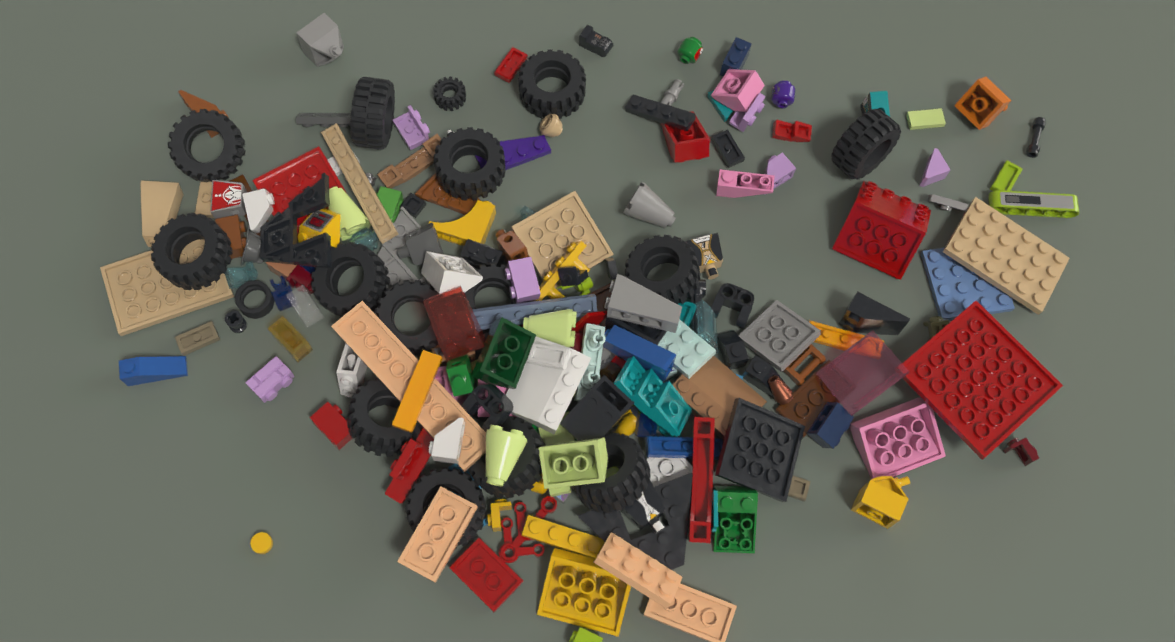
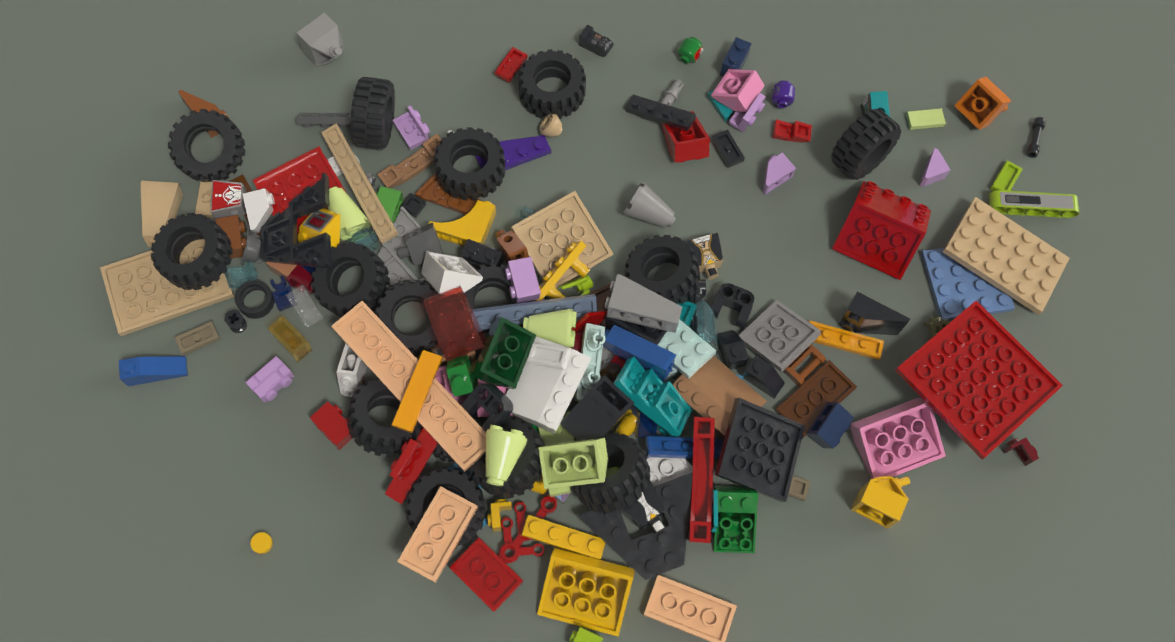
white slope [429,418,465,464] -> none
black tyre [433,76,466,111] -> none
black bracket [558,266,589,286] -> none
light nougat plate [594,532,682,609] -> none
black tile [605,257,618,280] -> none
bright pink slope [716,169,775,198] -> none
copper cone [768,375,793,405] -> none
clear pink piece [816,330,910,416] -> none
light grey plate [927,194,968,211] -> none

